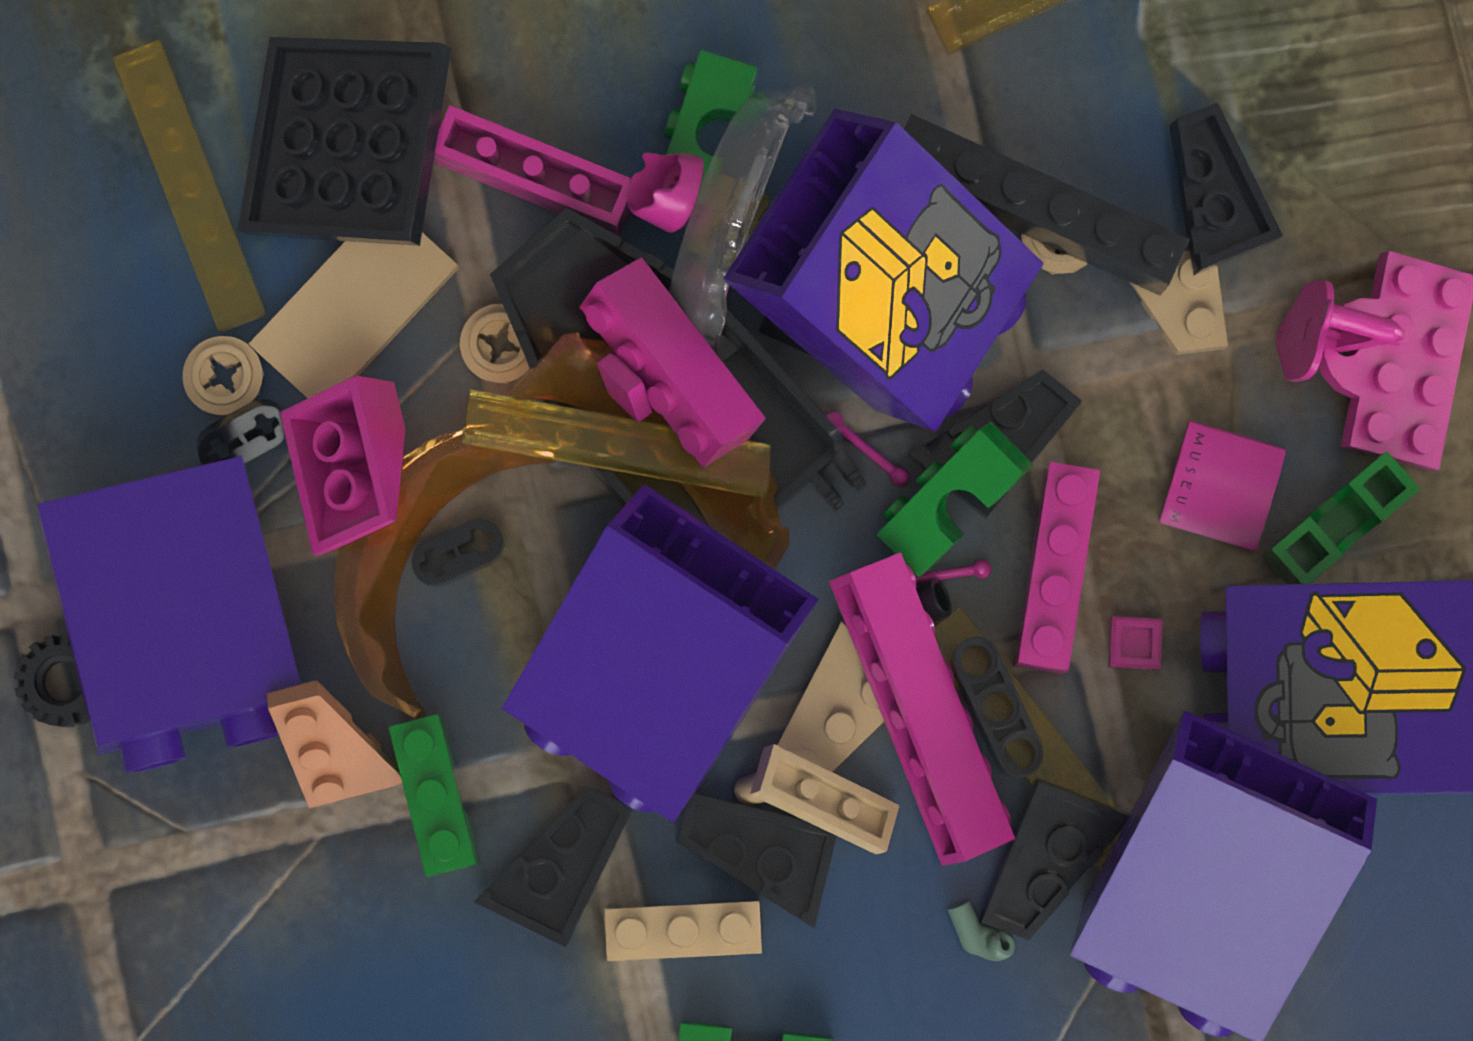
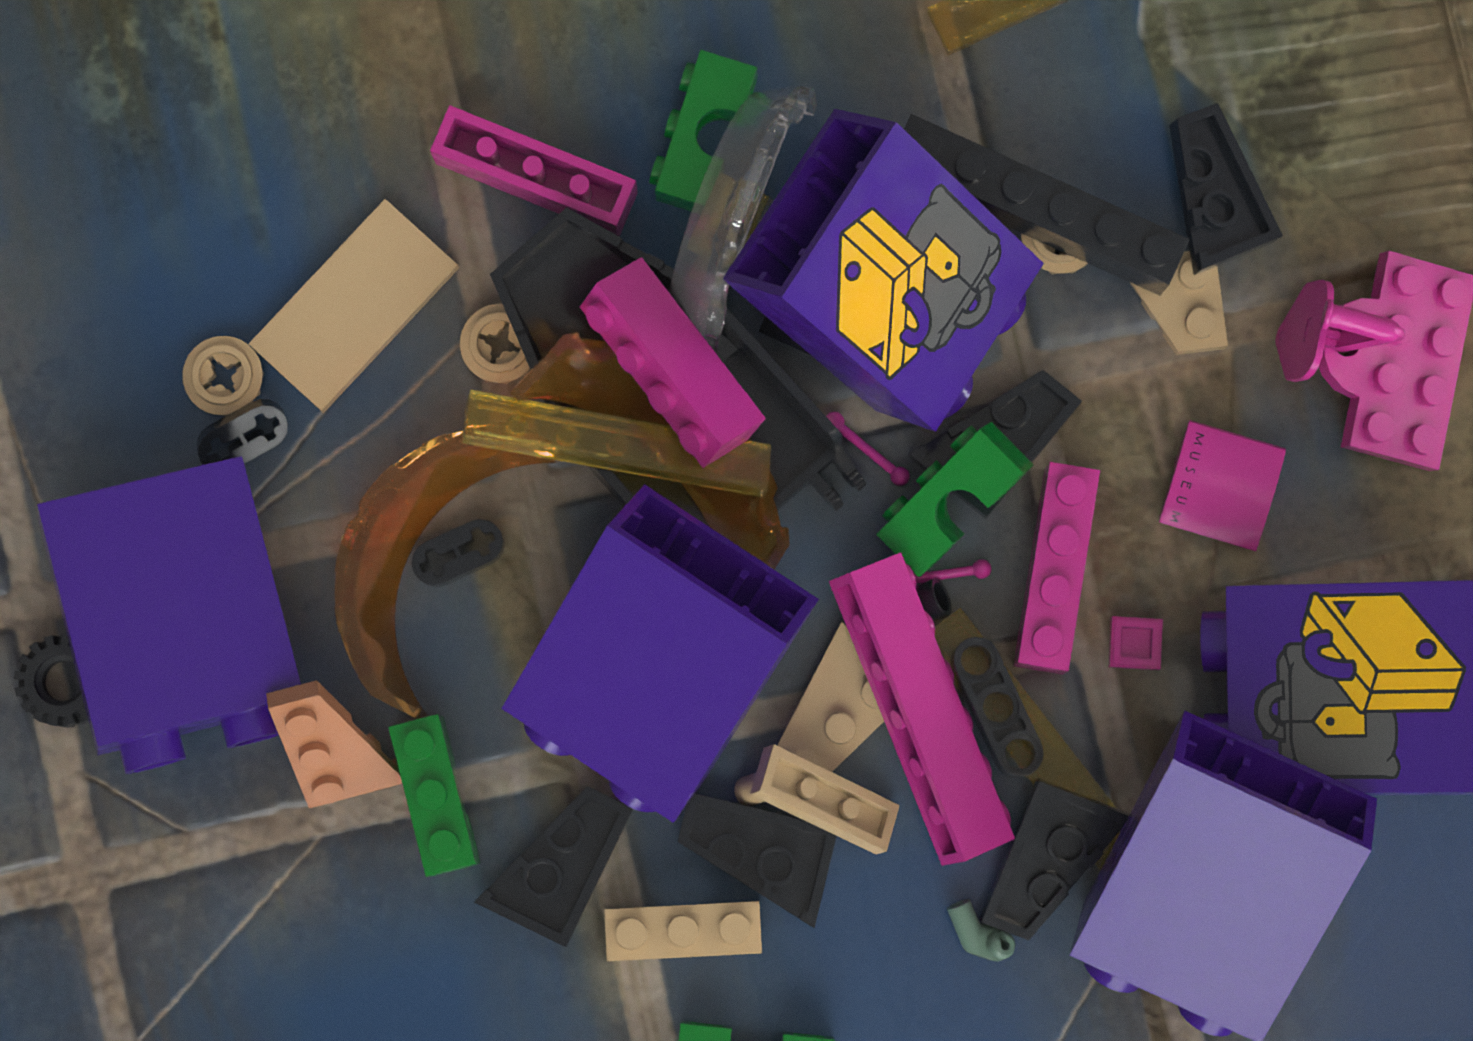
clear yellow tile [113,40,267,333] -> none
black plate [238,37,452,246] -> none
dark pink slope [280,375,406,556] -> none
dark pink tile [597,353,652,423] -> none
dark pink hair [627,152,704,233] -> none
green arch [1262,451,1421,585] -> none

